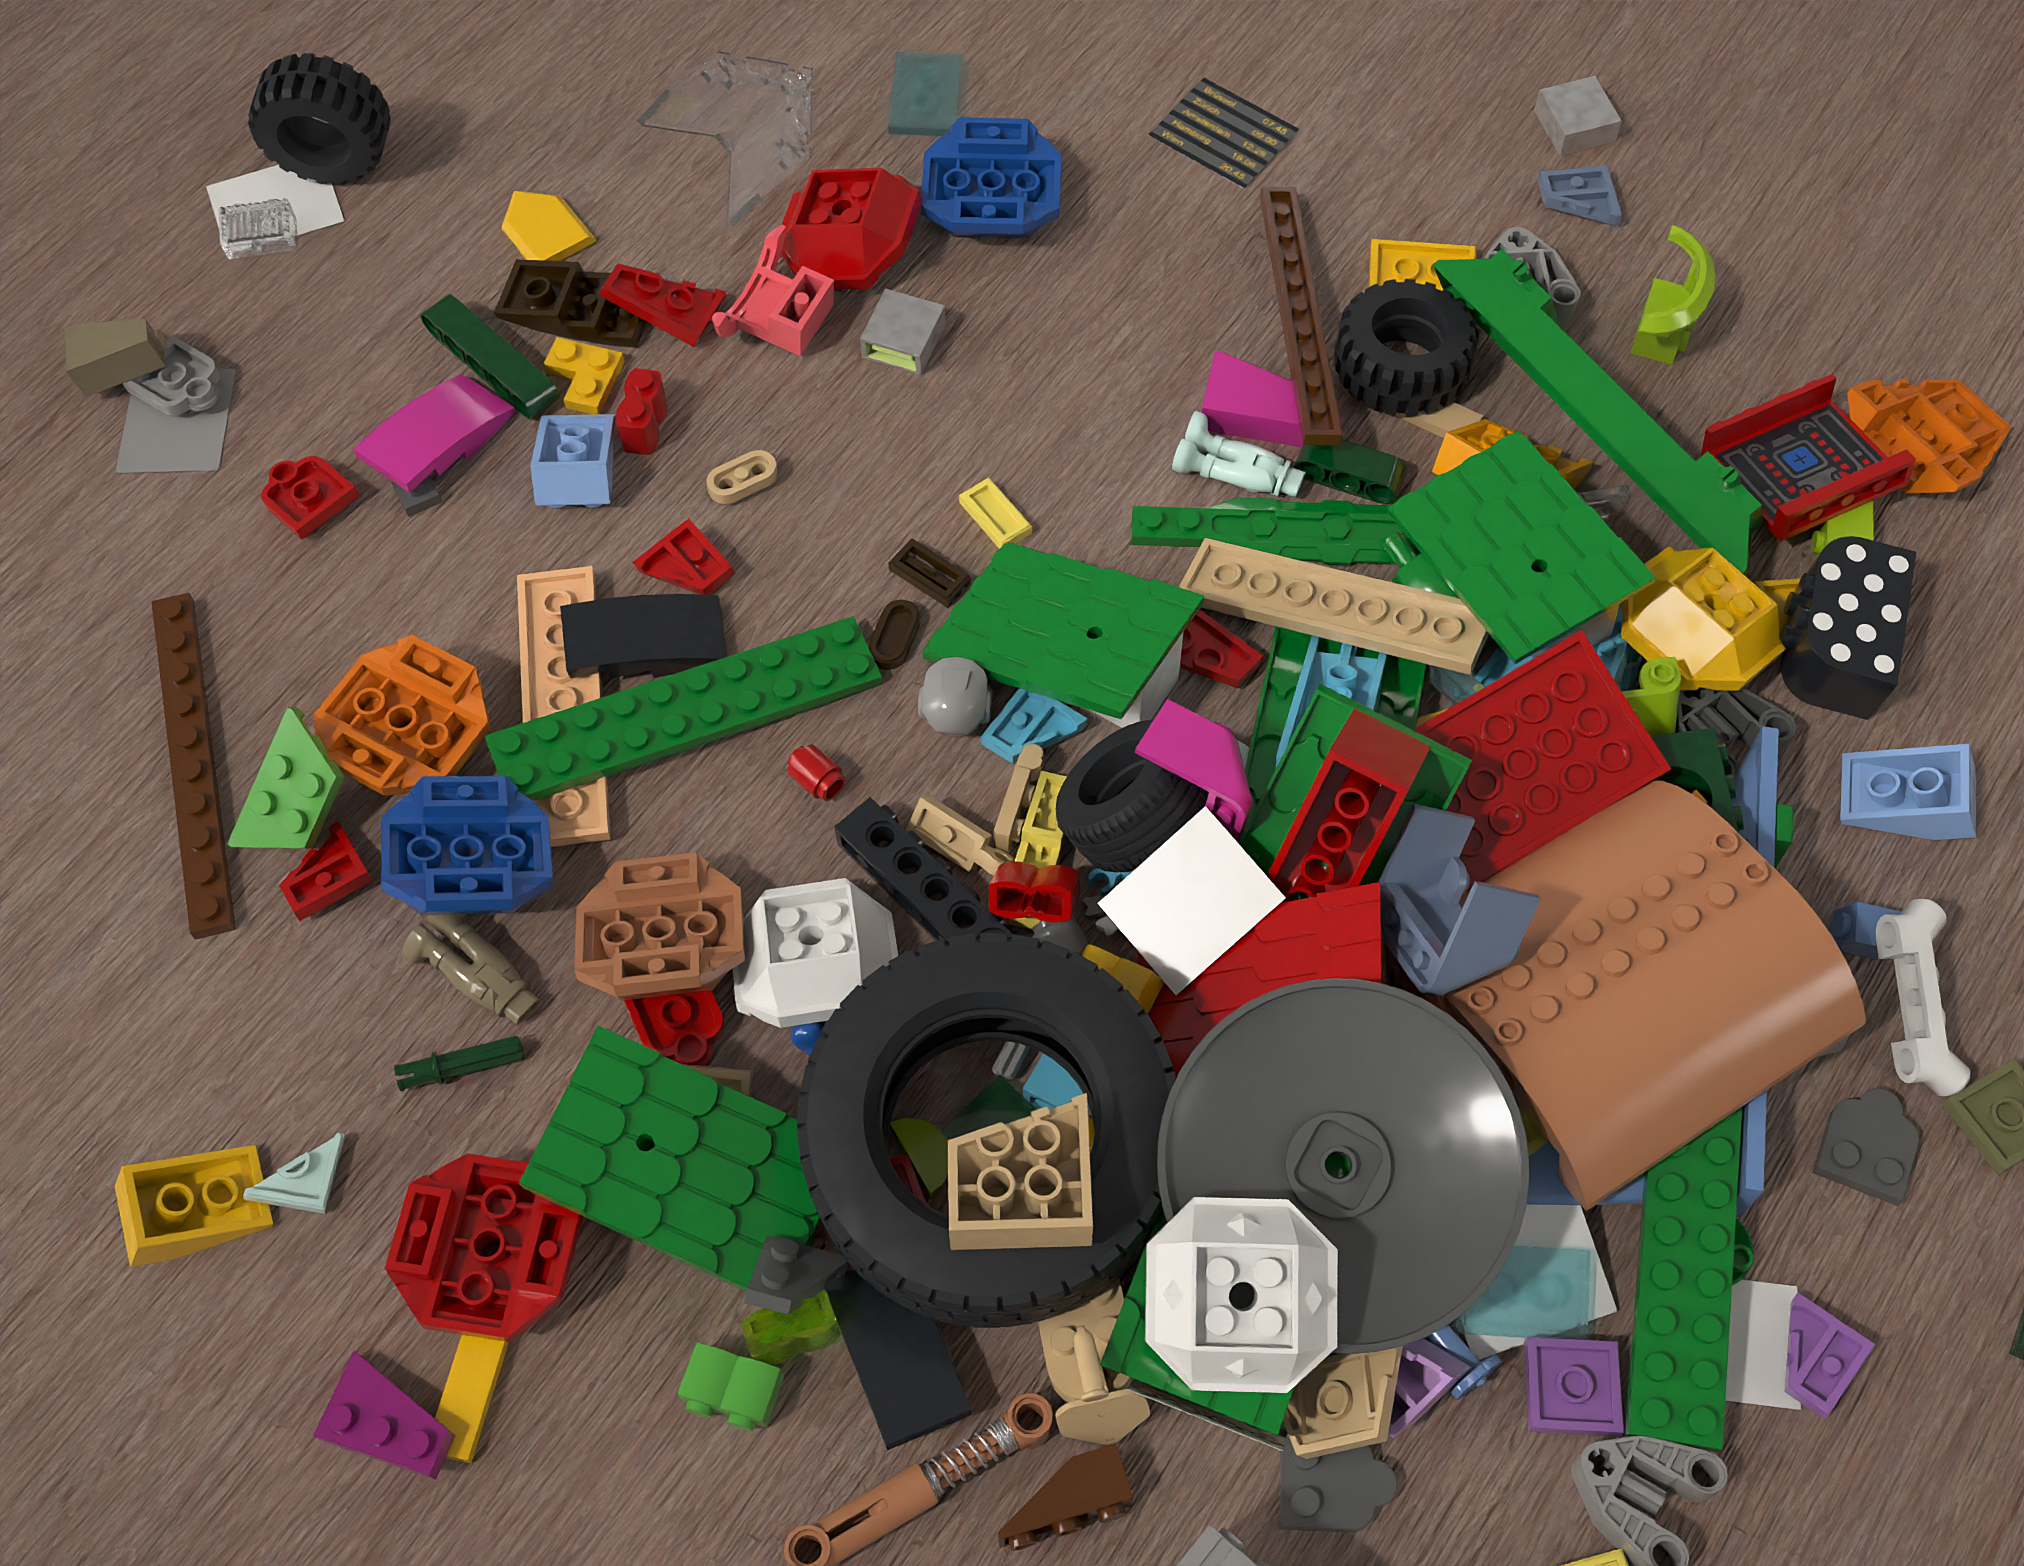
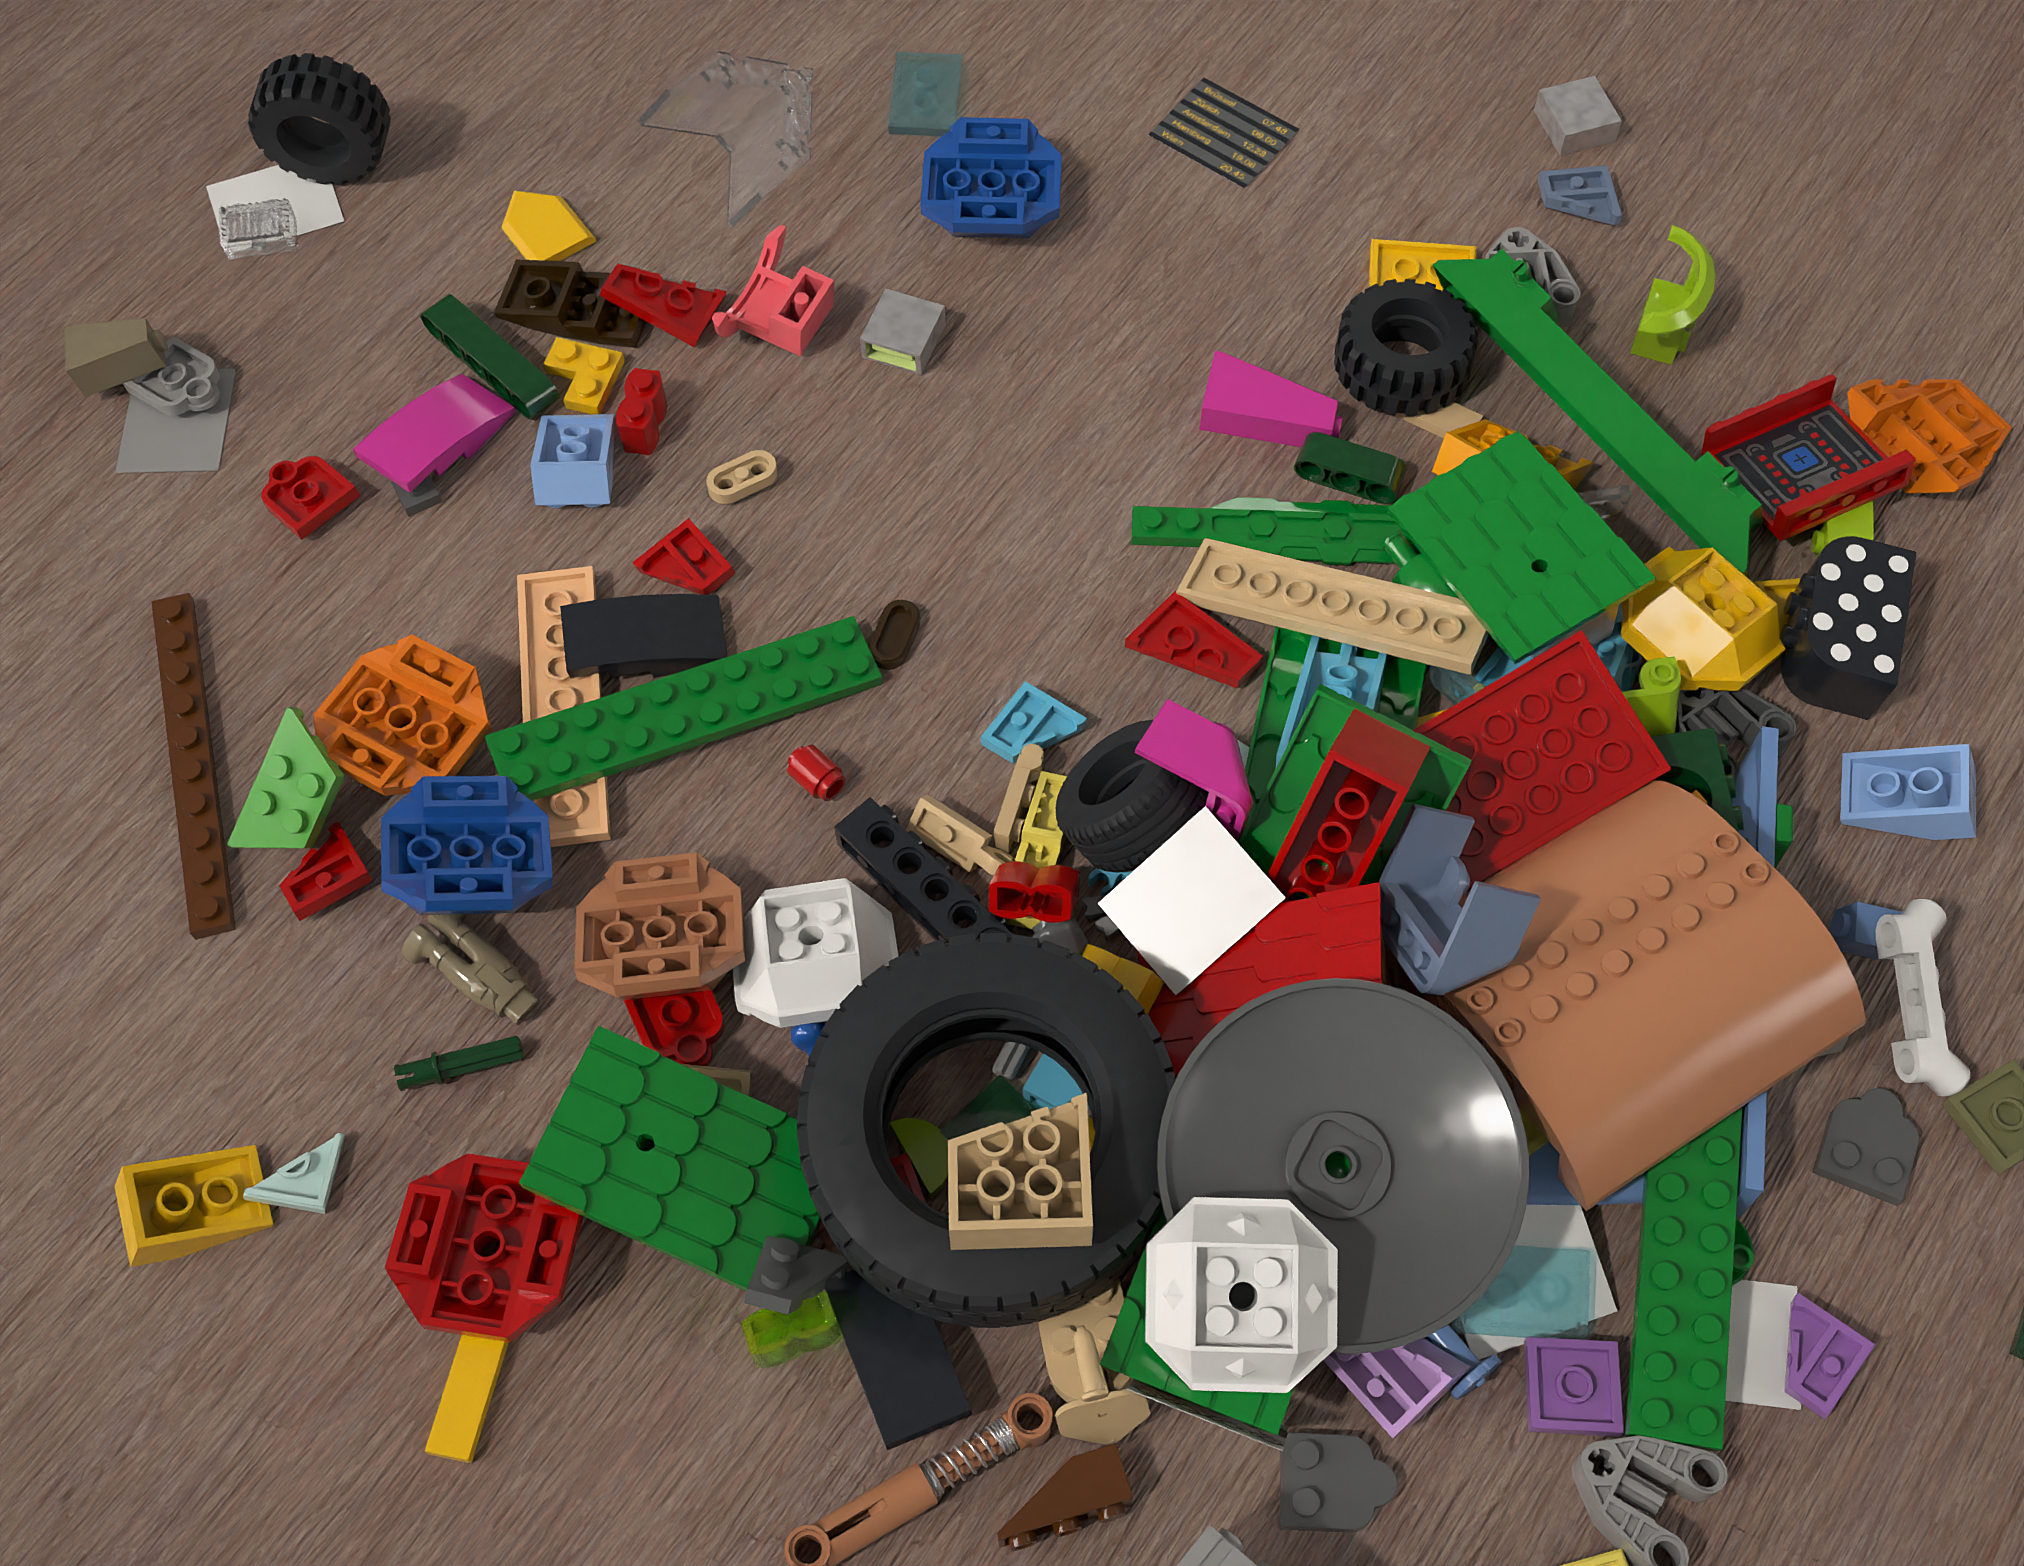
magenta wing [313,1350,456,1480] -> none
bright green brick [677,1343,785,1432] -> none
red piece [780,168,923,289] -> none
dark brown tile [888,538,971,608] -> none
light grey helmet [918,657,993,737] -> none
green piece [923,543,1204,728] -> none
light yellow tile [959,477,1032,549] -> none
light aqua piece [1172,411,1305,497] -> none
reddish brown plate [1260,187,1343,445] -> none
tan wing [1283,1346,1403,1459] -> none

